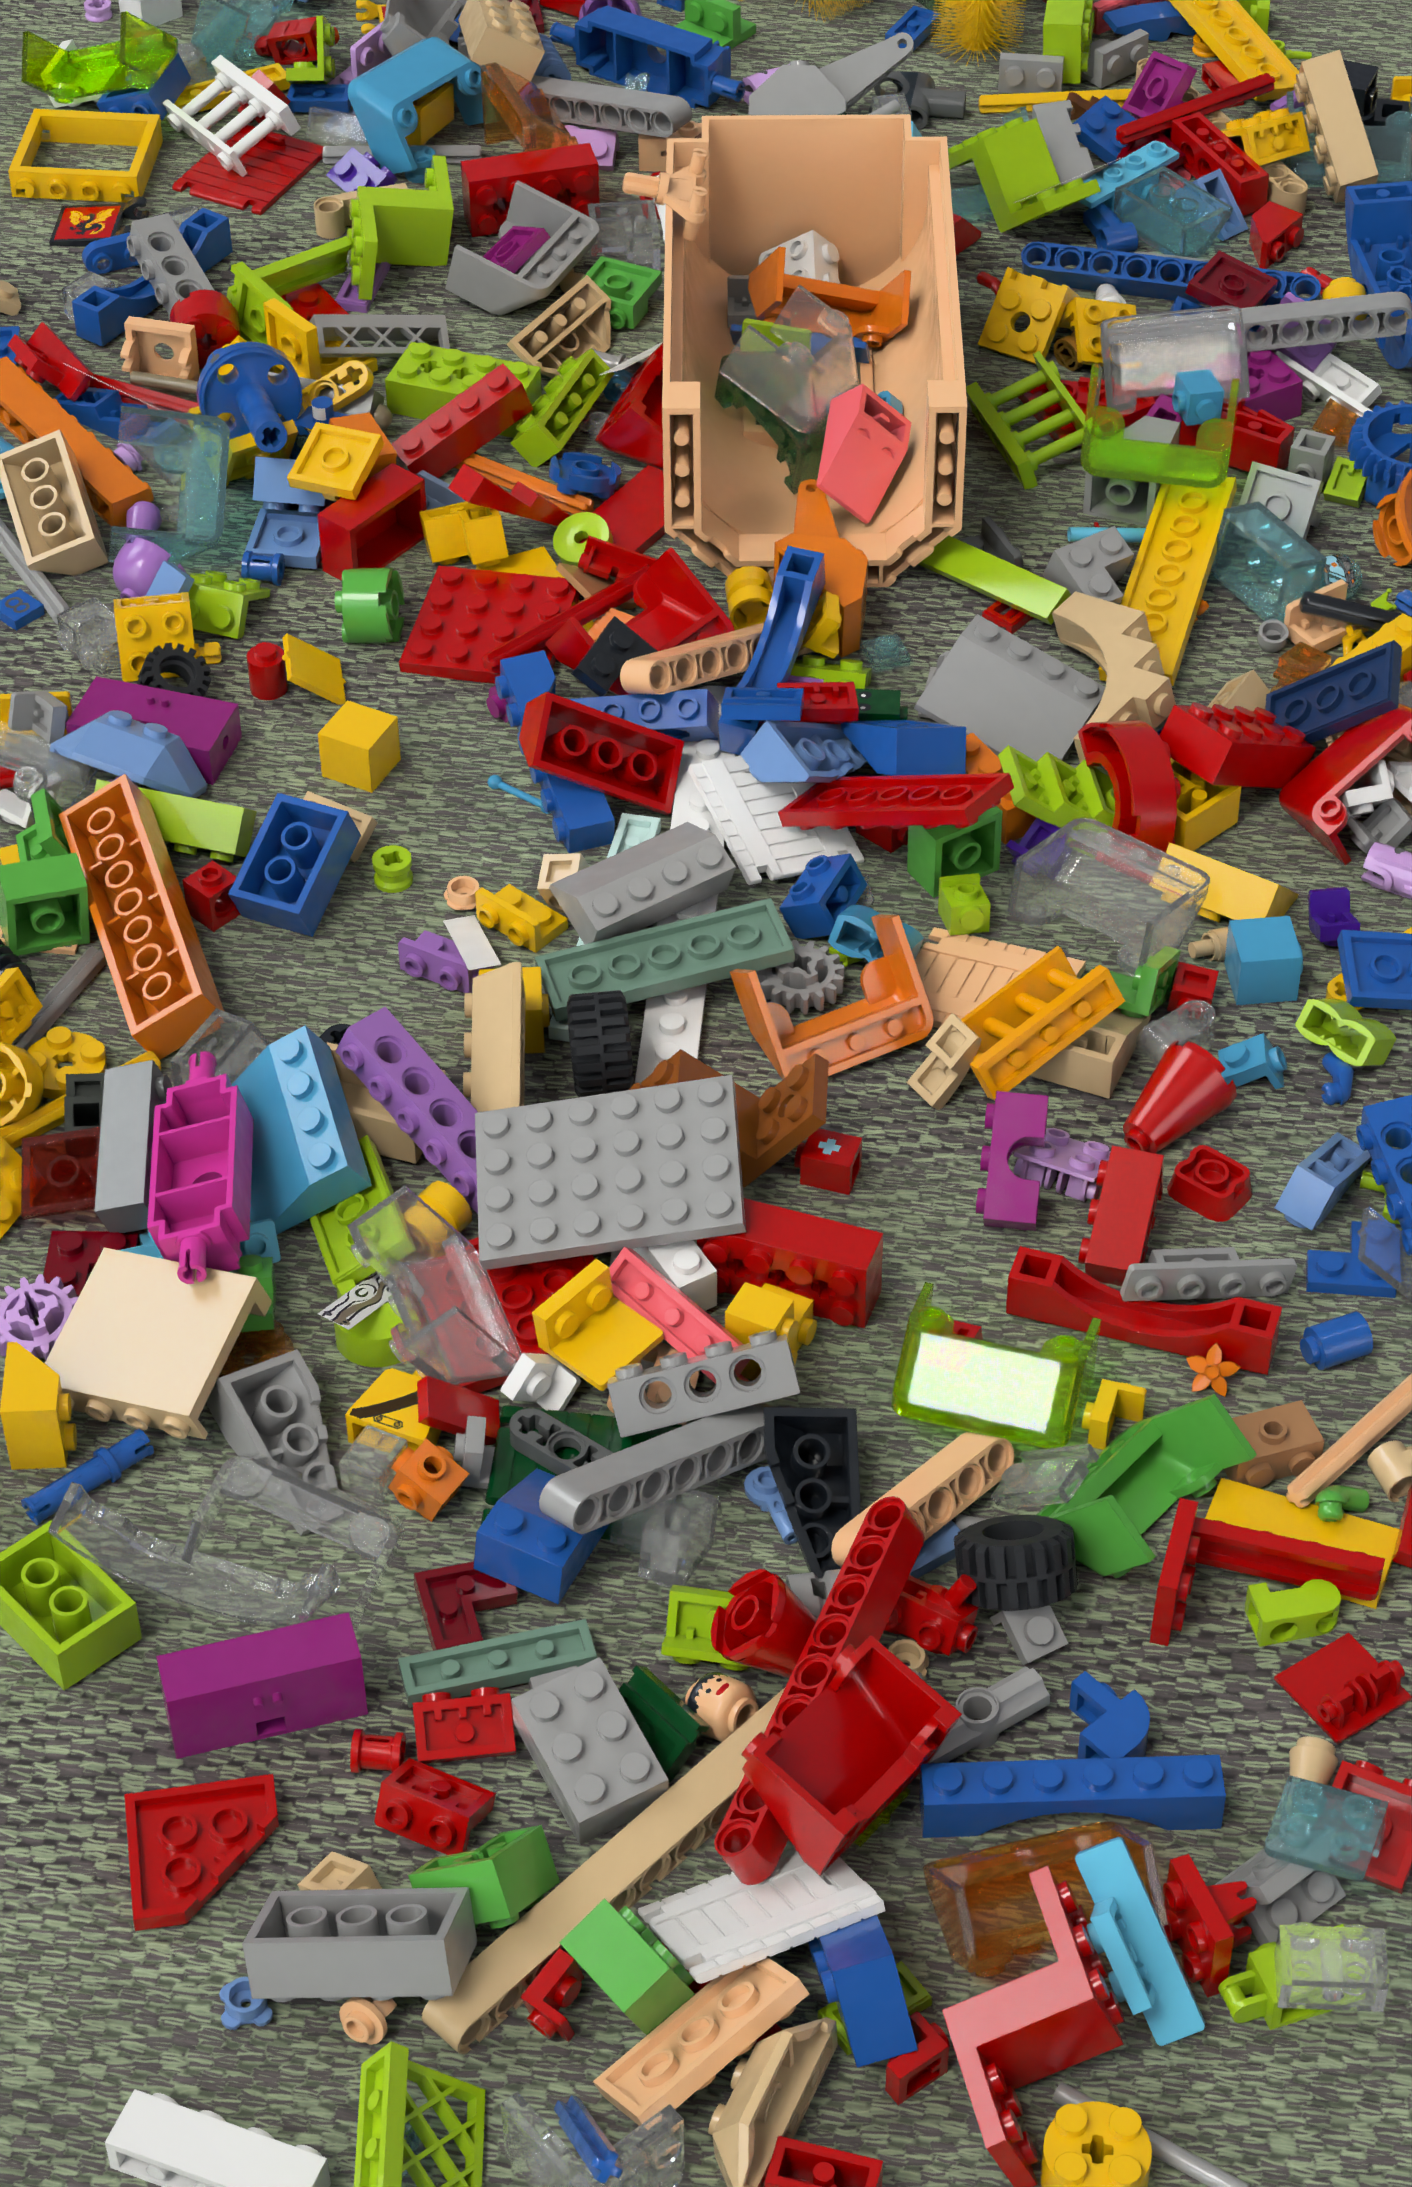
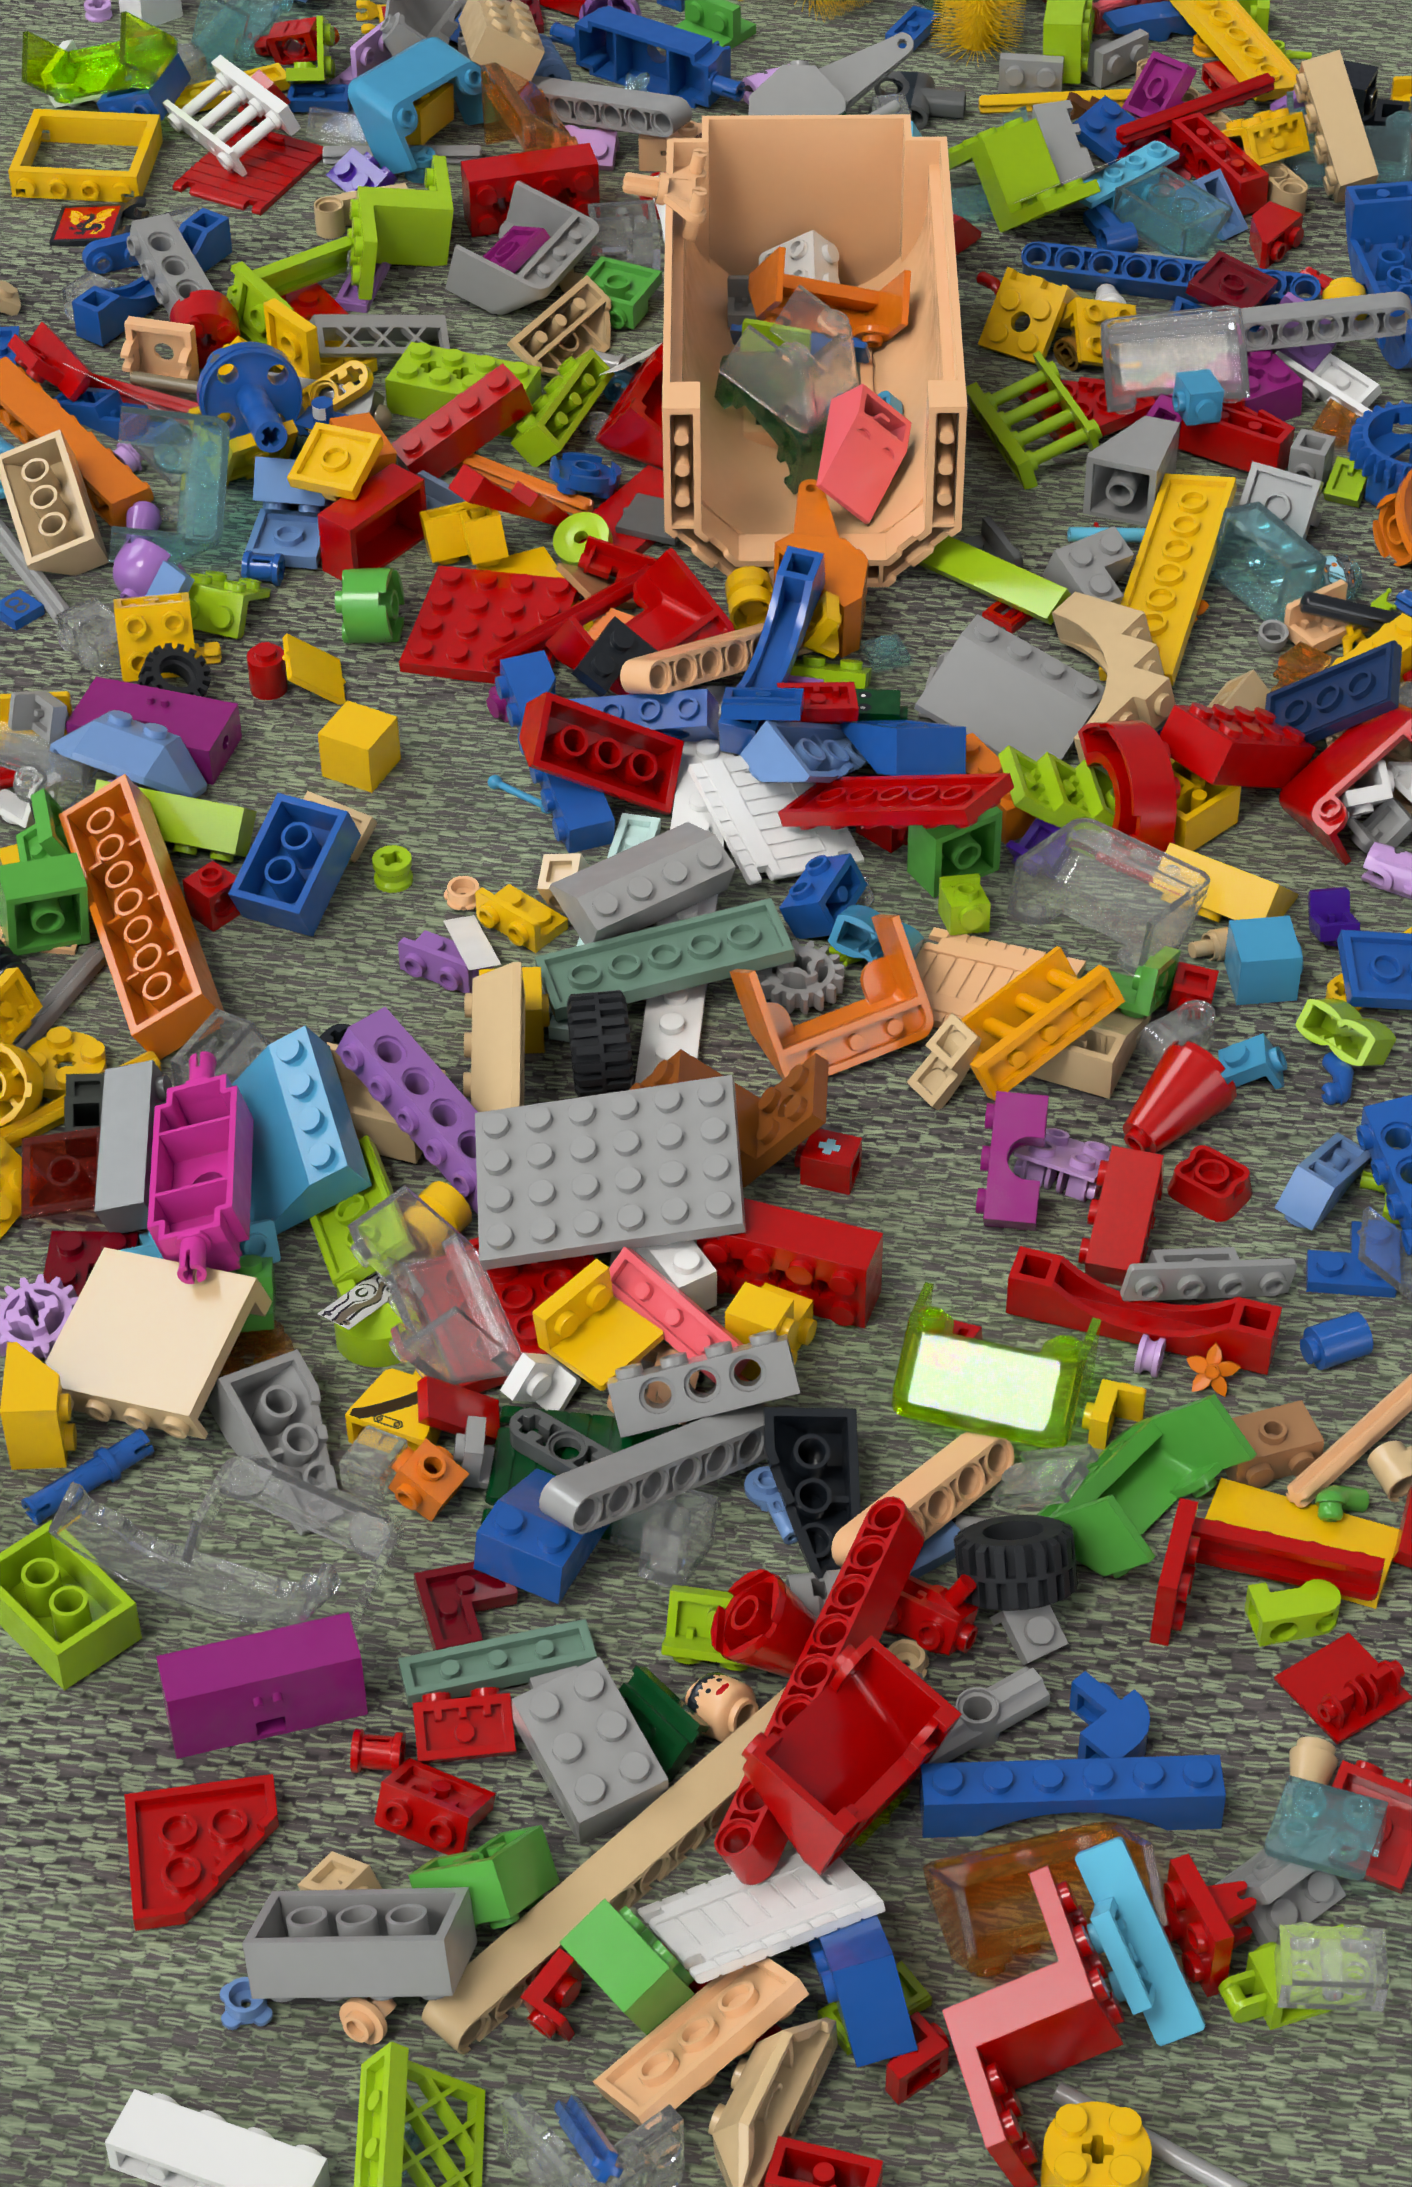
clear neon green windscreen [1081,363,1241,489] -> none
none -> dark grey piece [615,493,679,546]
none -> lavender bush [1134,1334,1166,1378]

